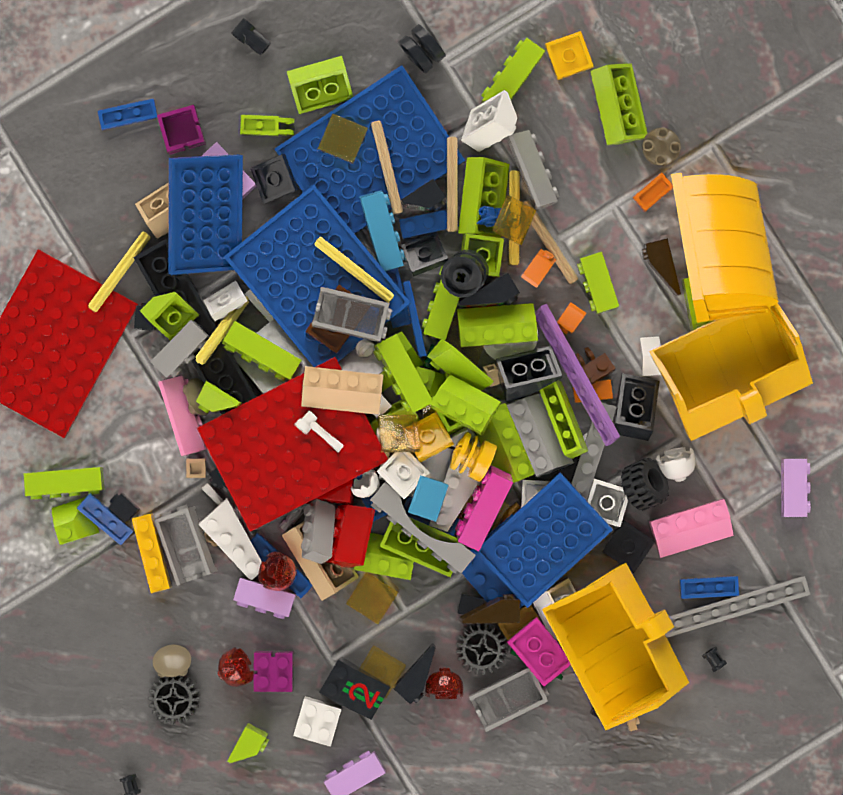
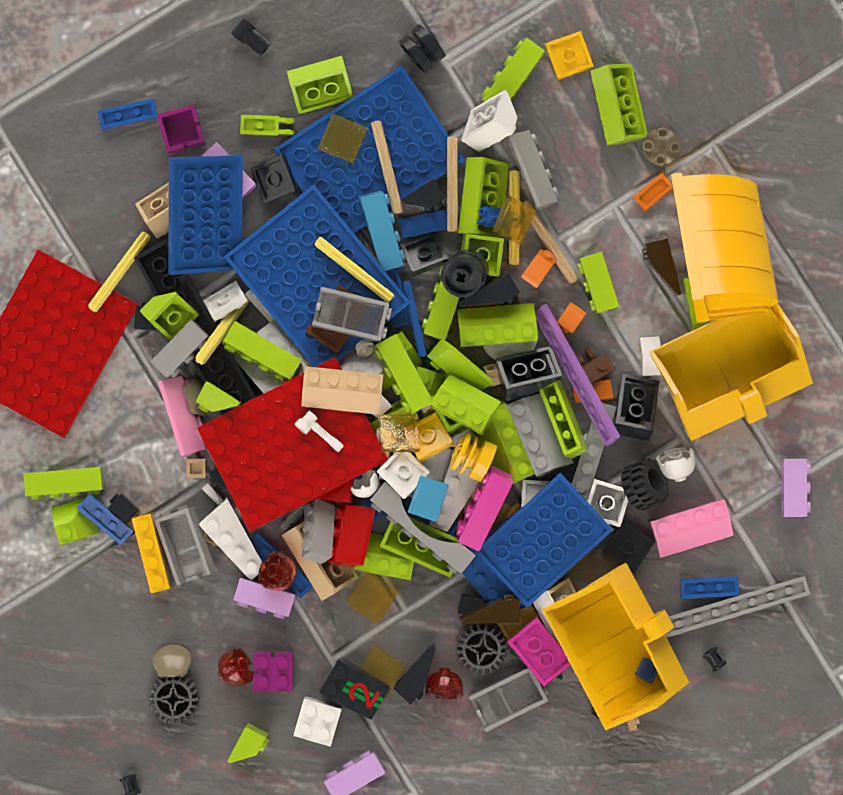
none -> blue tile [635,657,658,684]

